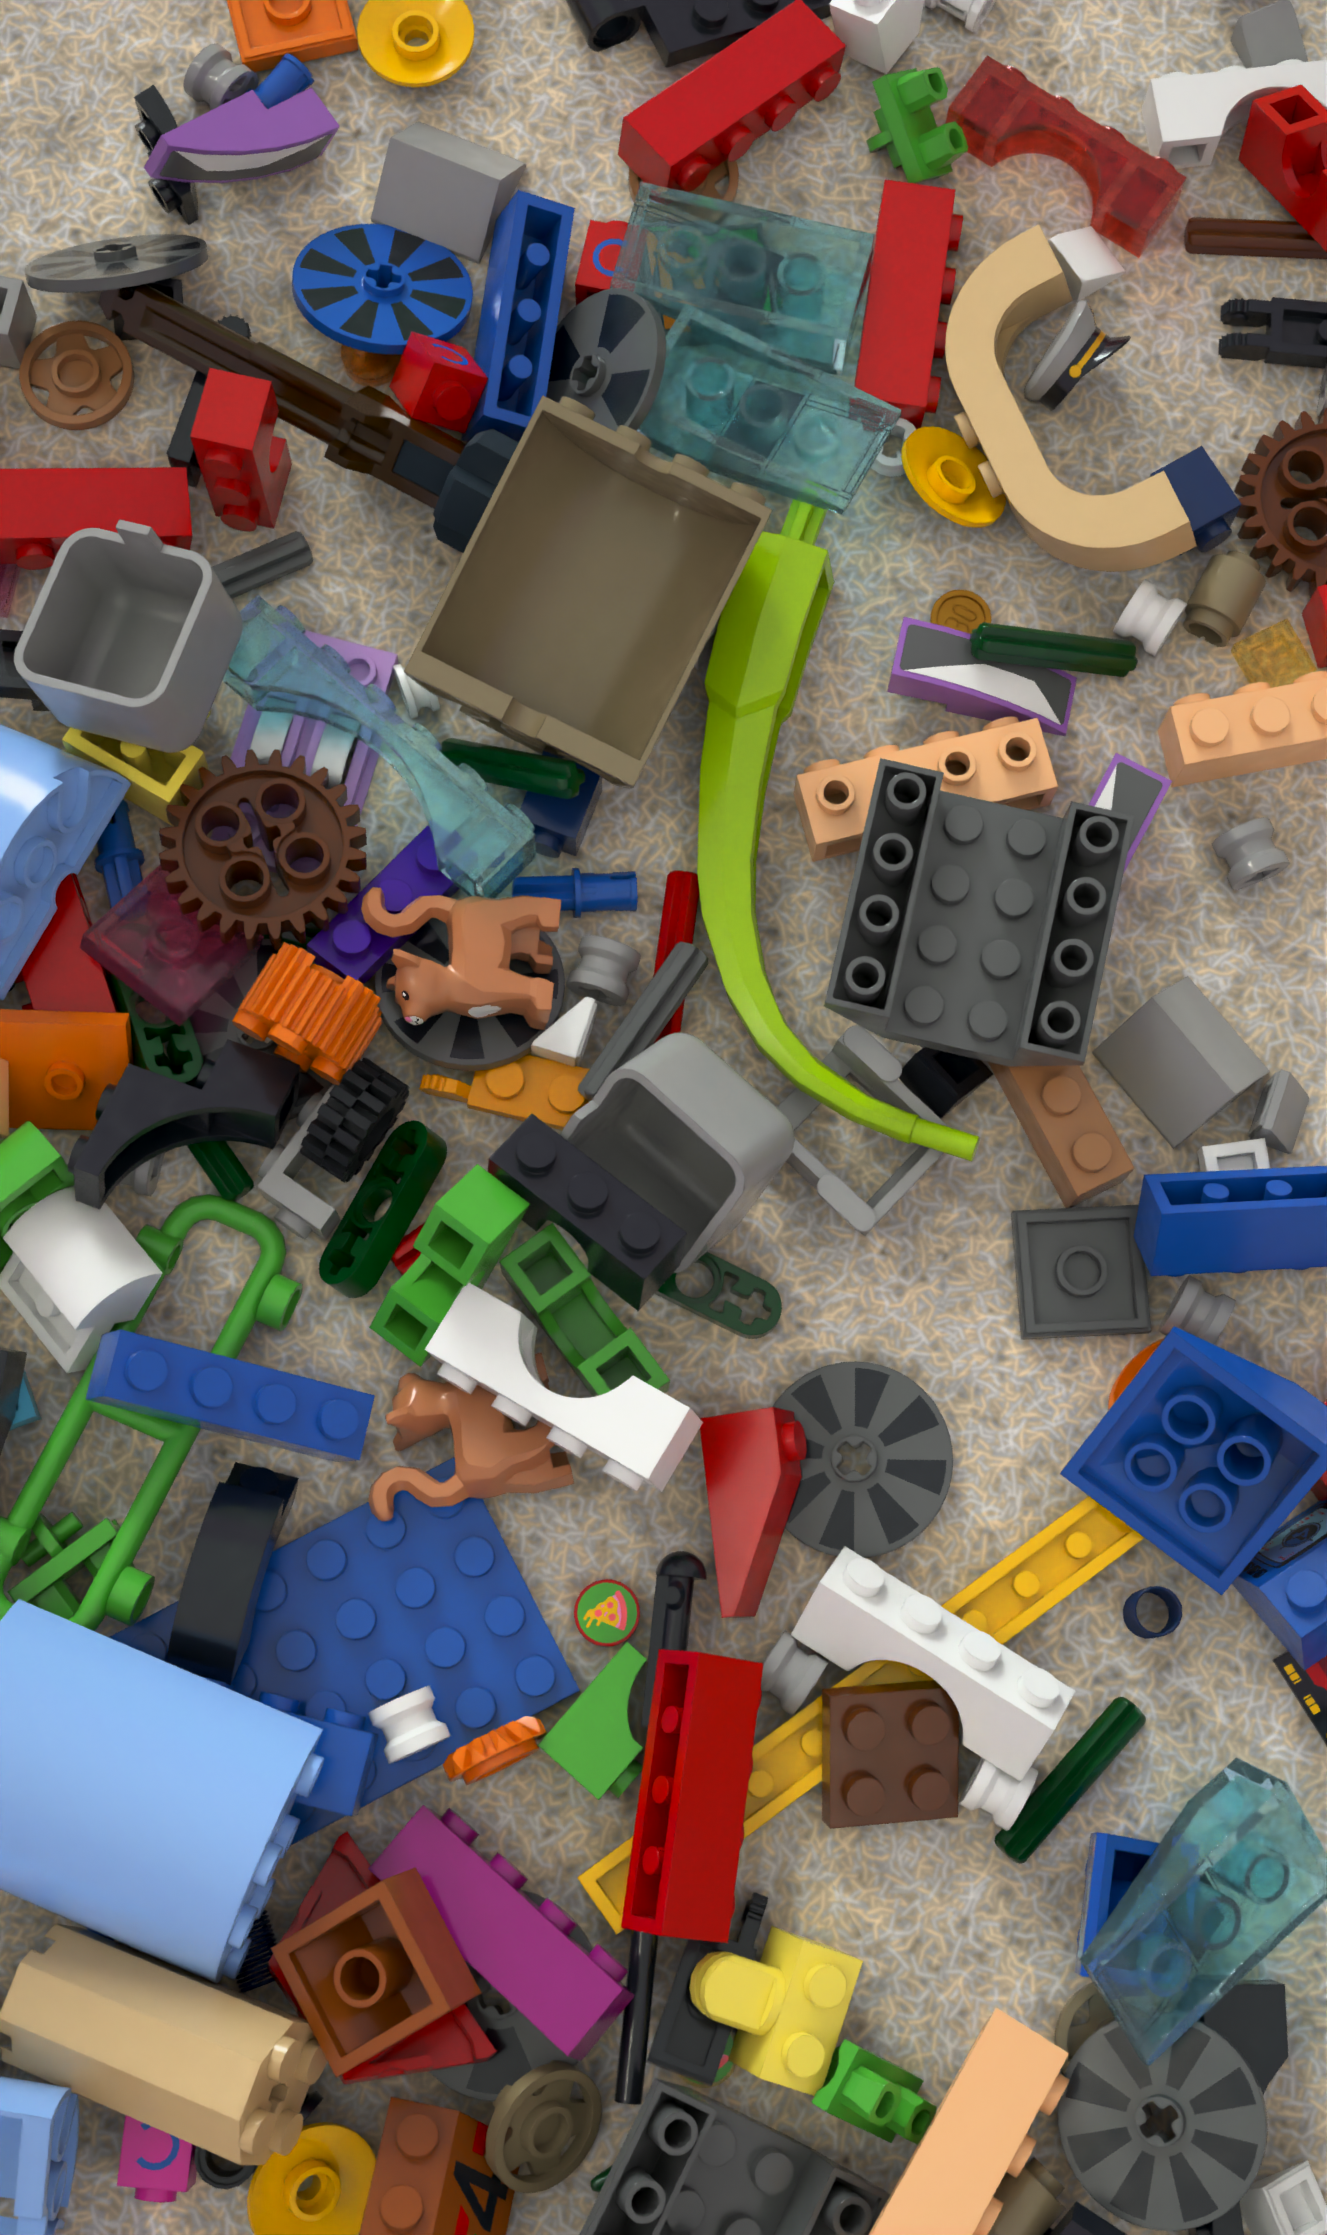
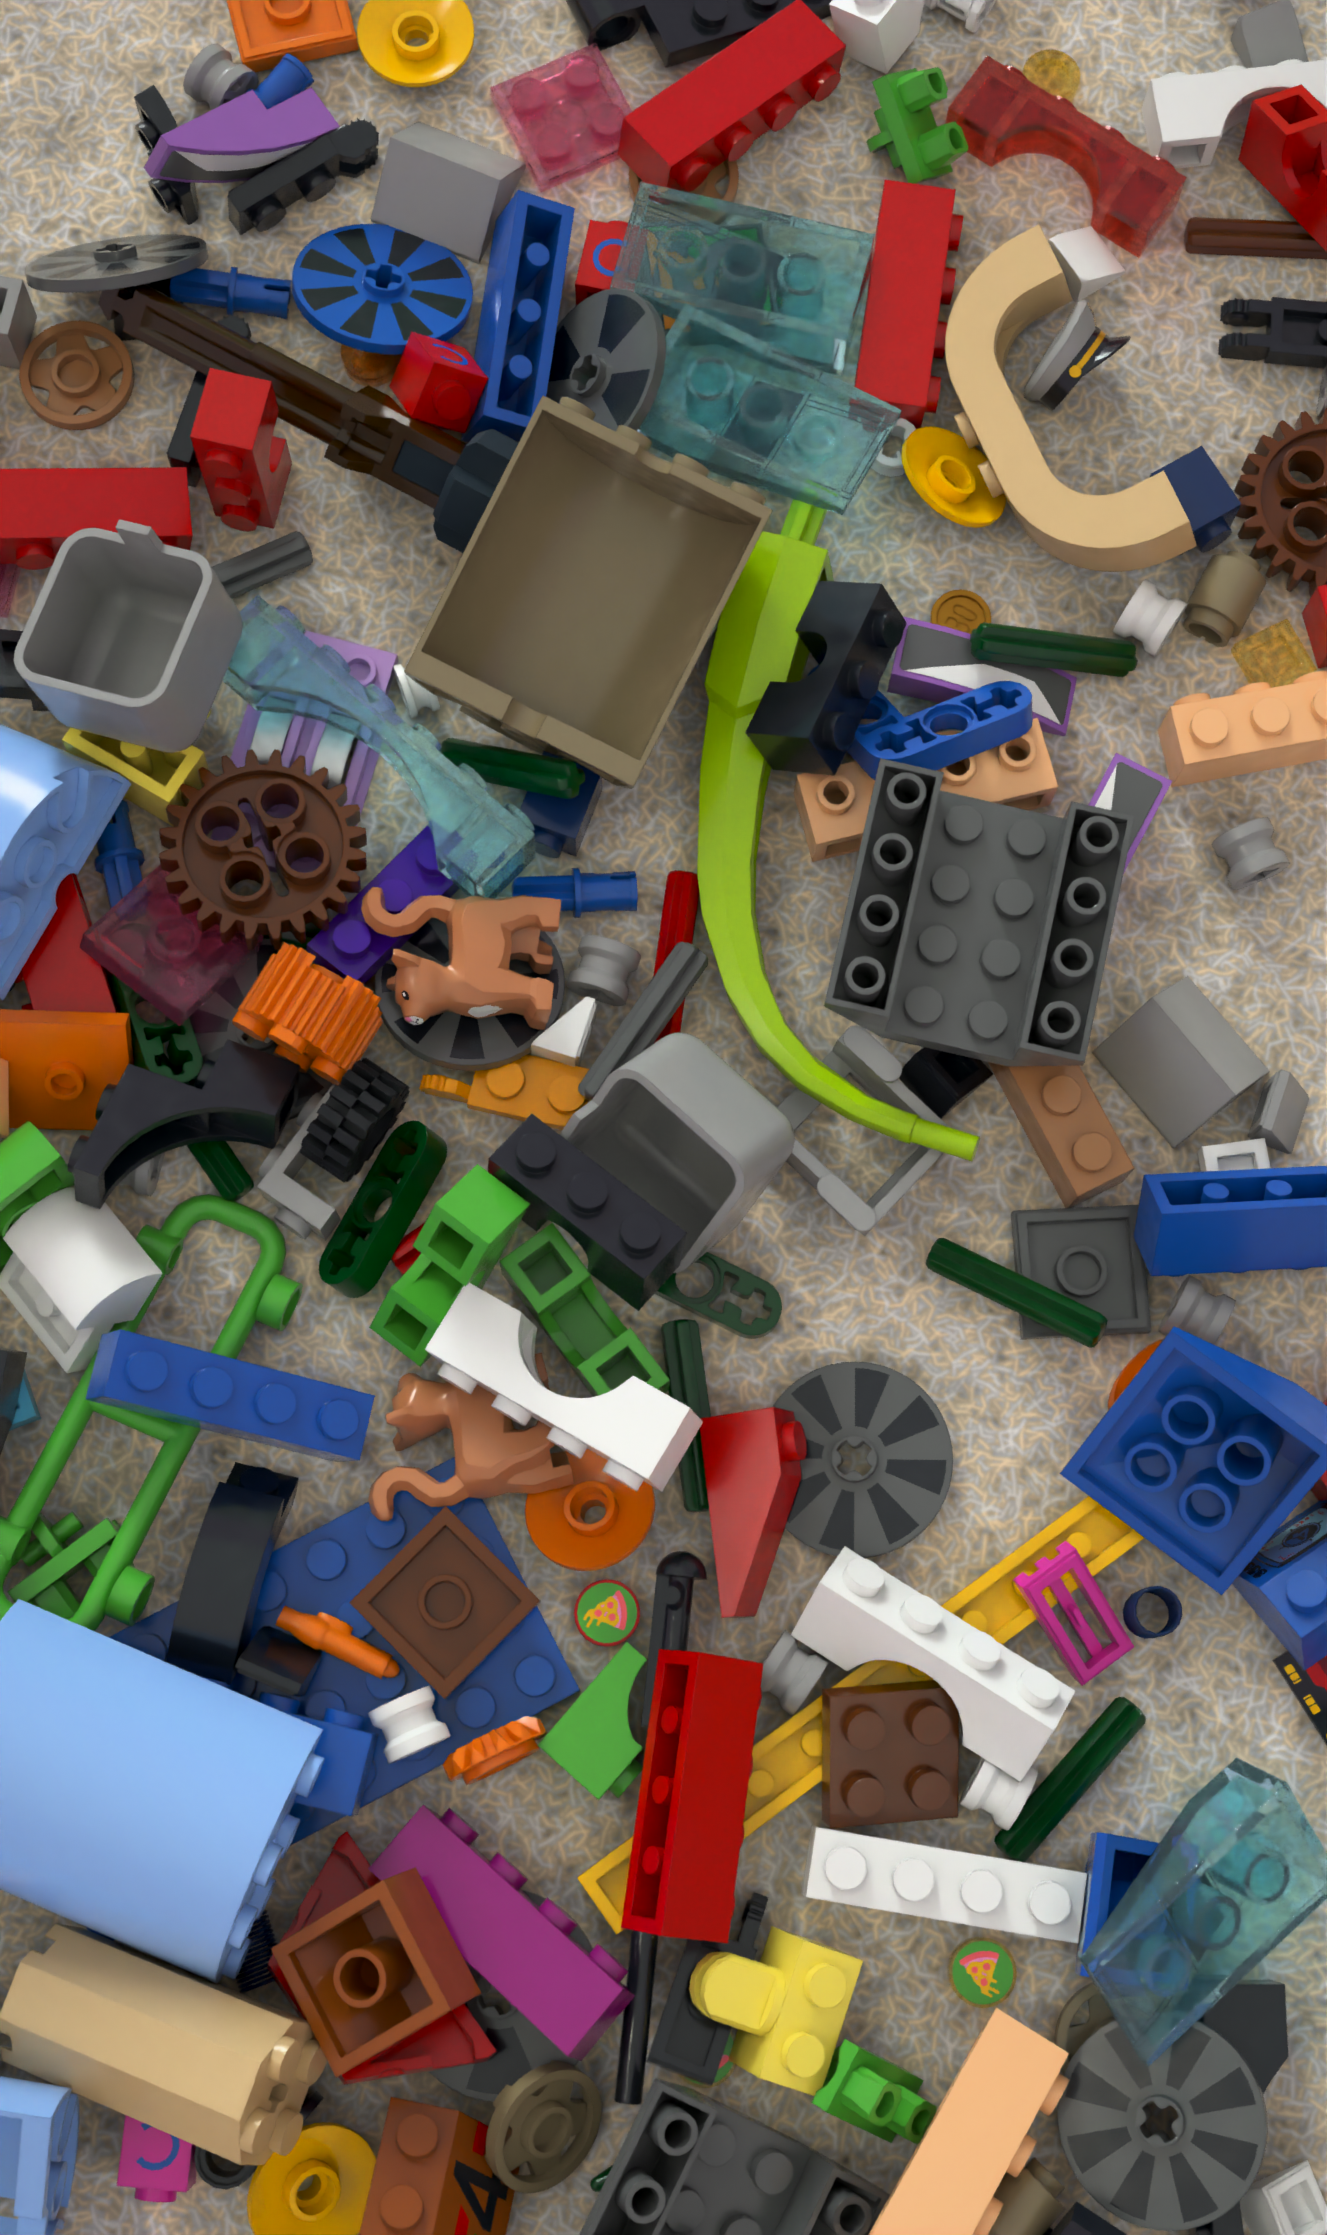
none -> blue axle [170,267,292,319]
none -> black hinge [227,118,379,235]
none -> black slope [235,1626,322,1697]
none -> orange piece [275,1605,400,1679]
none -> reddish brown plate [349,1506,541,1699]
none -> clear pink plate [490,43,632,192]
none -> orange dish [525,1449,655,1571]
none -> dark green axle [661,1319,711,1512]
none -> black arch [745,581,907,776]
none -> white arch [801,1825,1087,1944]
none -> blue beam [807,665,1033,780]
none -> dark green axle [926,1238,1108,1348]
none -> tile [947,1936,1017,2008]
none -> dark pink tile [1013,1541,1134,1686]
none -> clear yellow tile [1020,49,1080,110]

